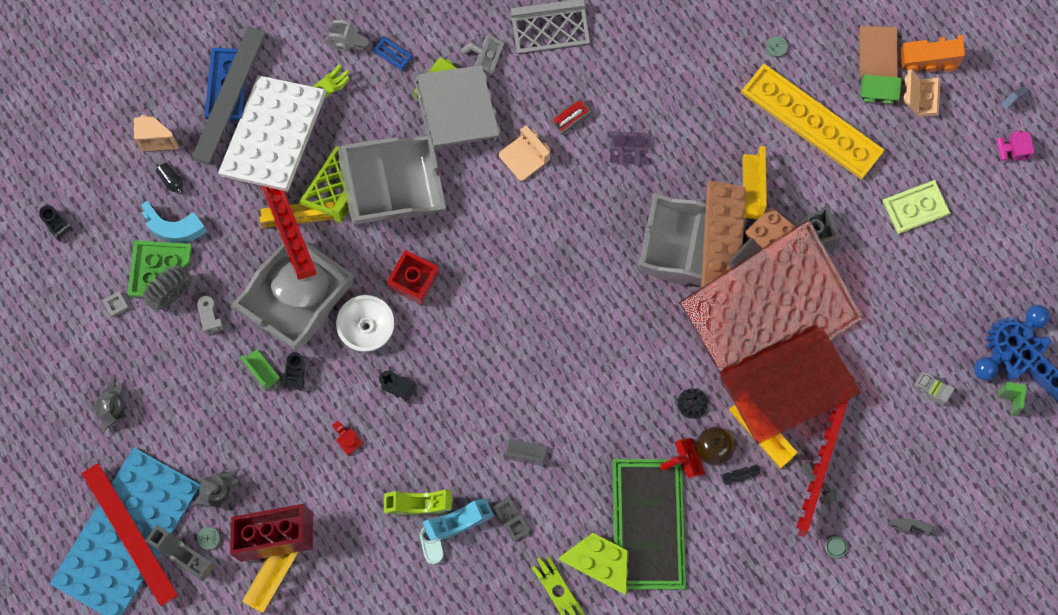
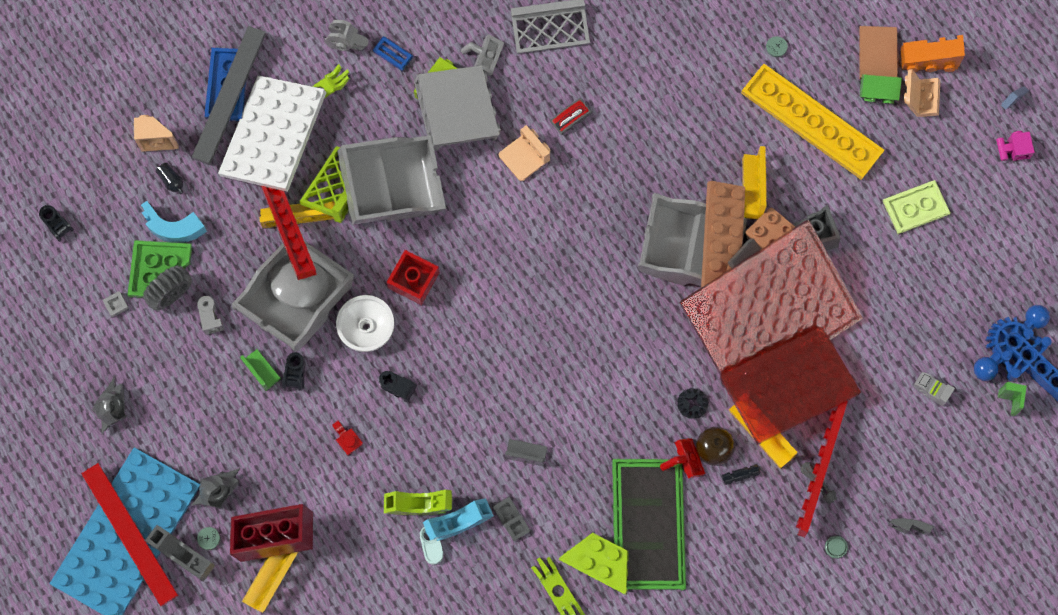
clear purple plate [610,131,649,165] -> none

